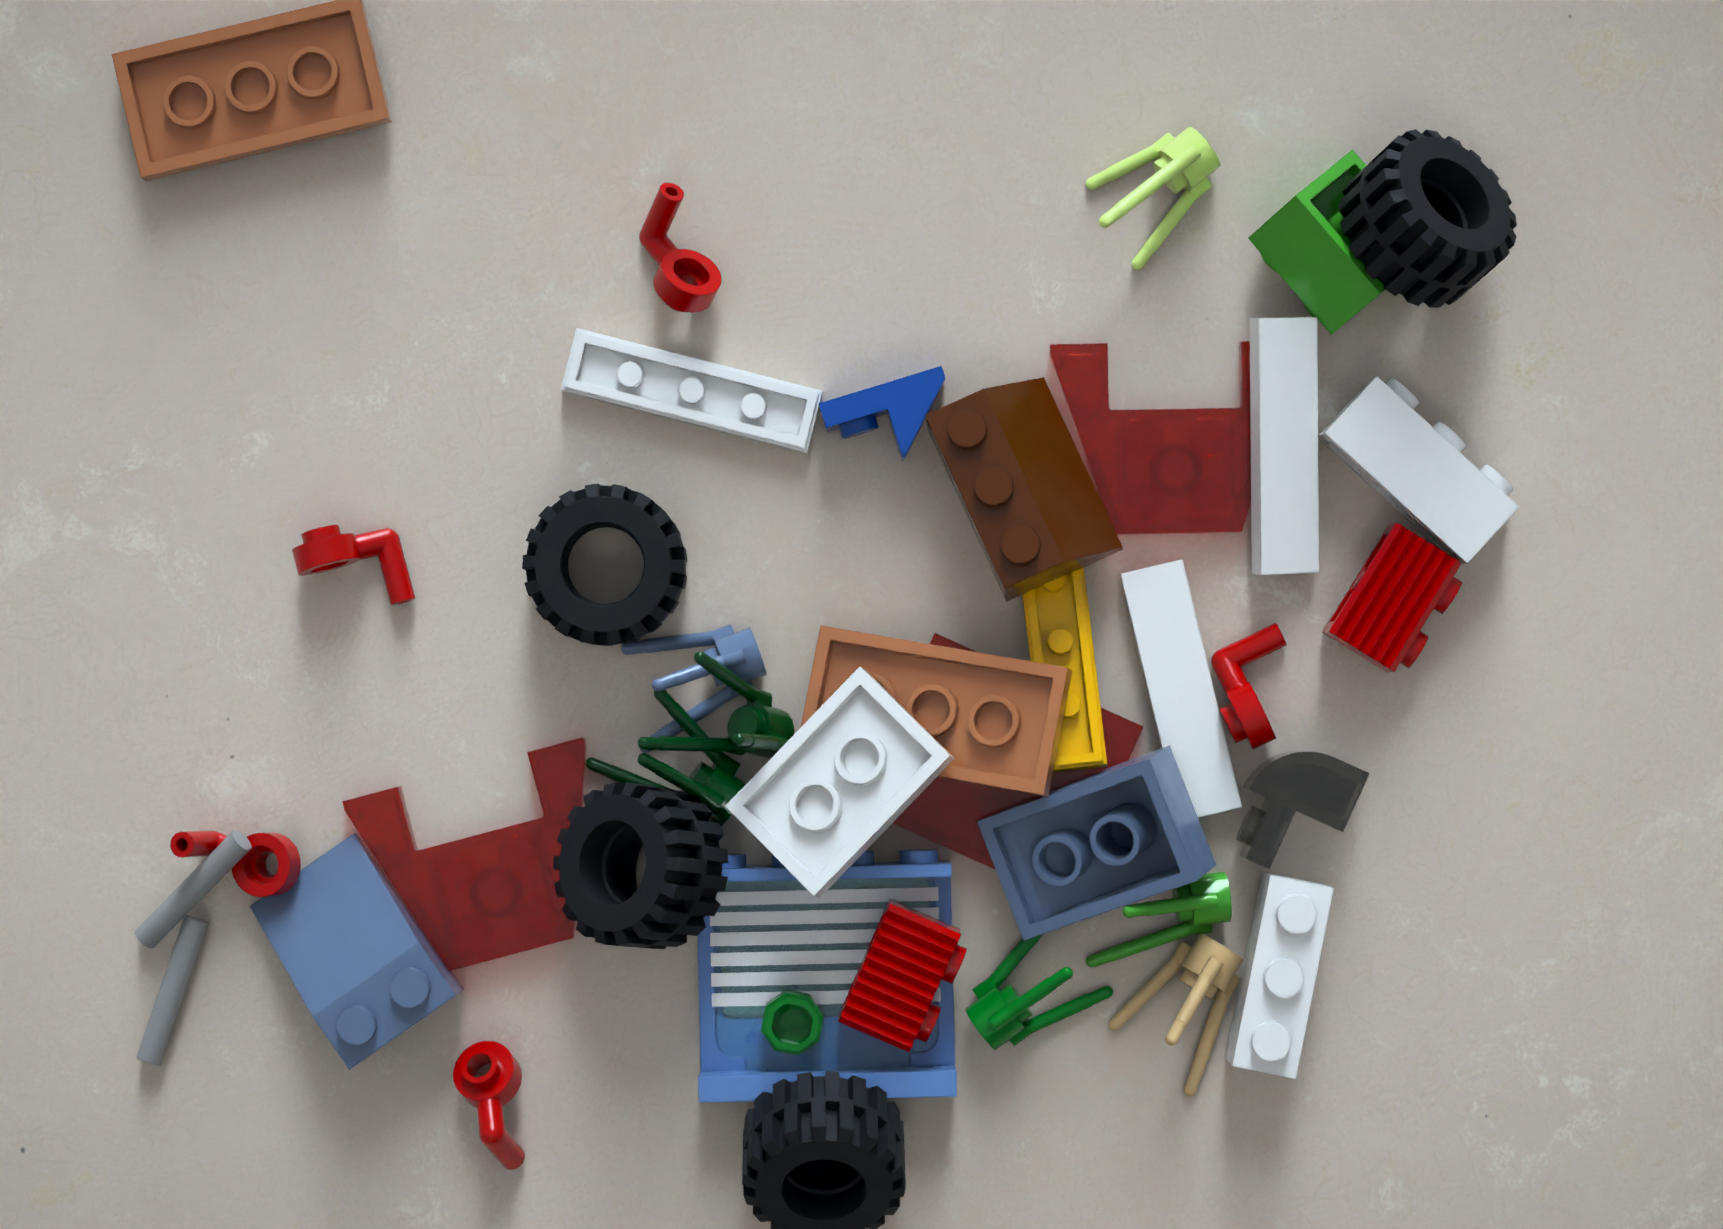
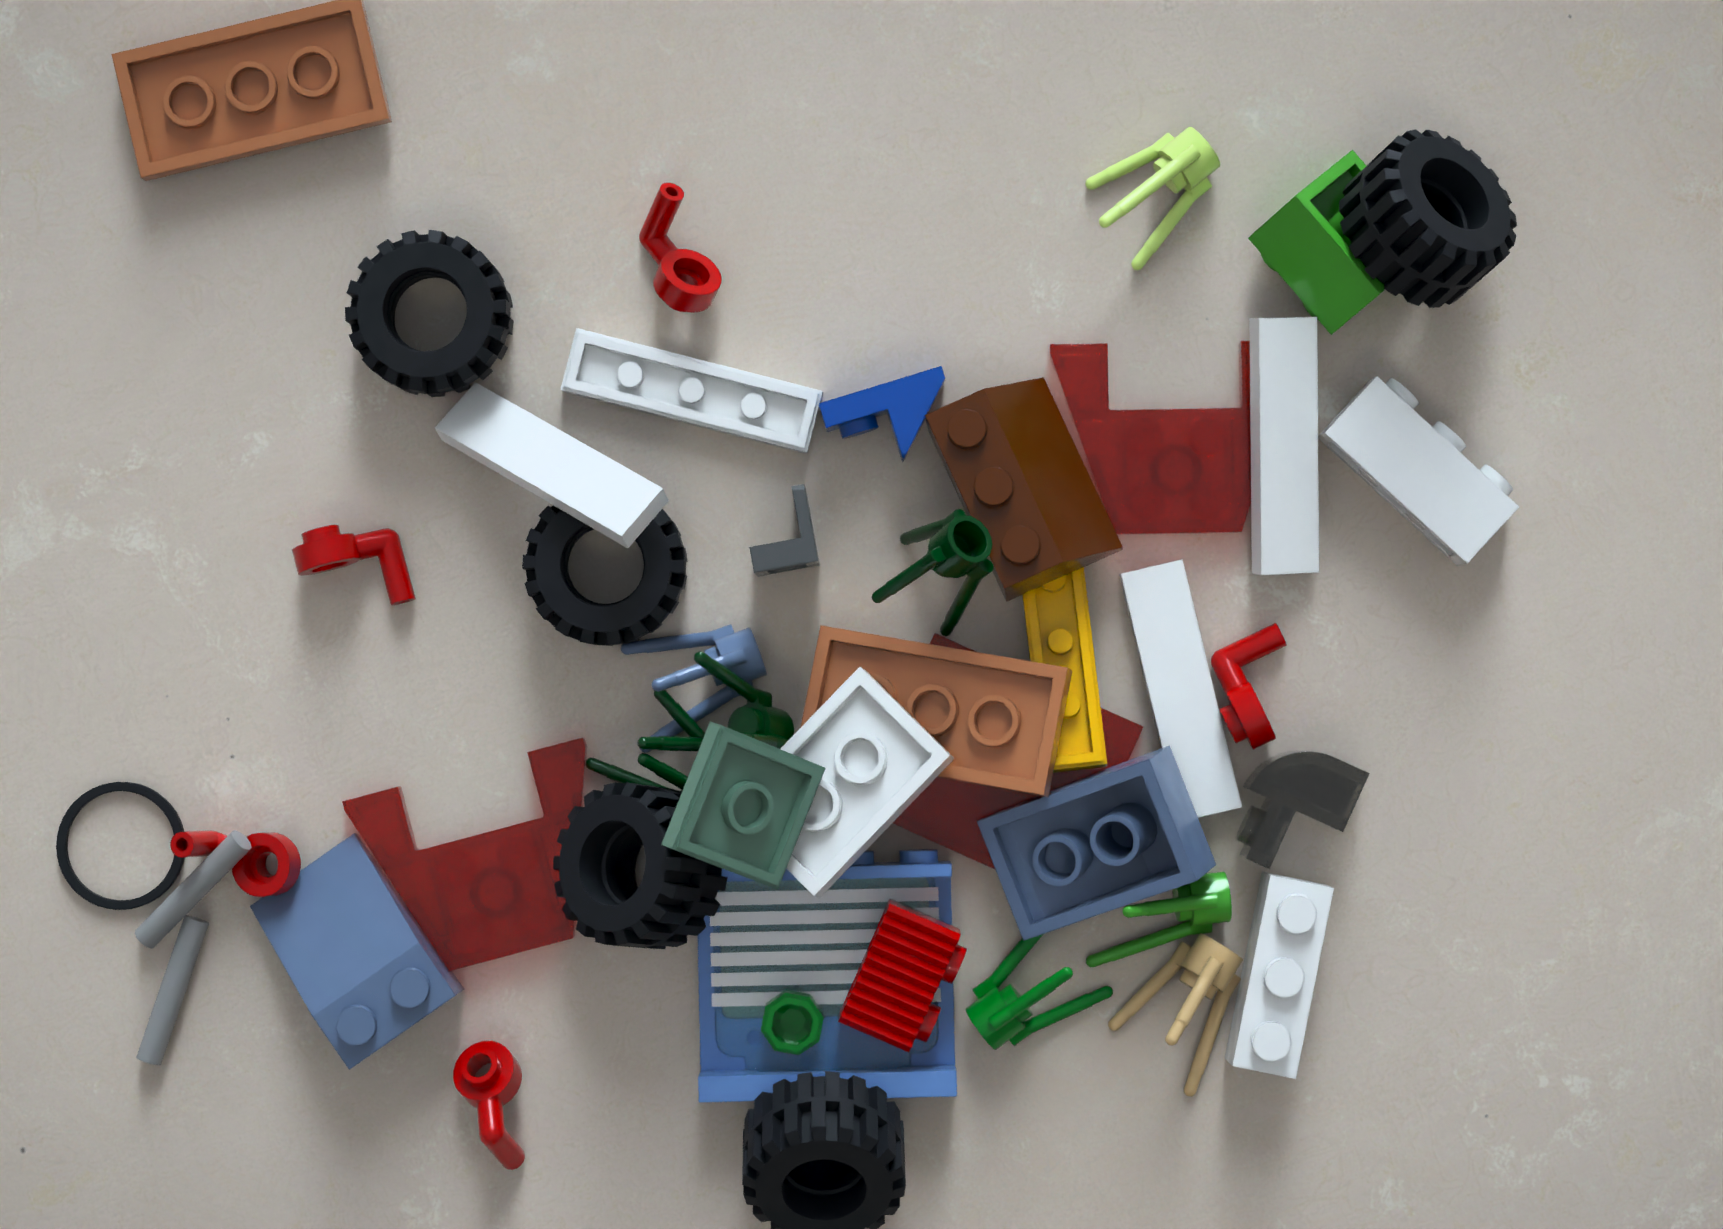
red brick [1322,523,1462,673] -> none
none -> black piece [56,782,185,910]
none -> black tyre [345,230,514,397]
none -> white tile [435,382,669,548]
none -> sand green tile [661,721,826,890]
none -> dark grey panel [749,484,820,577]
none -> dark green plant [872,509,994,636]

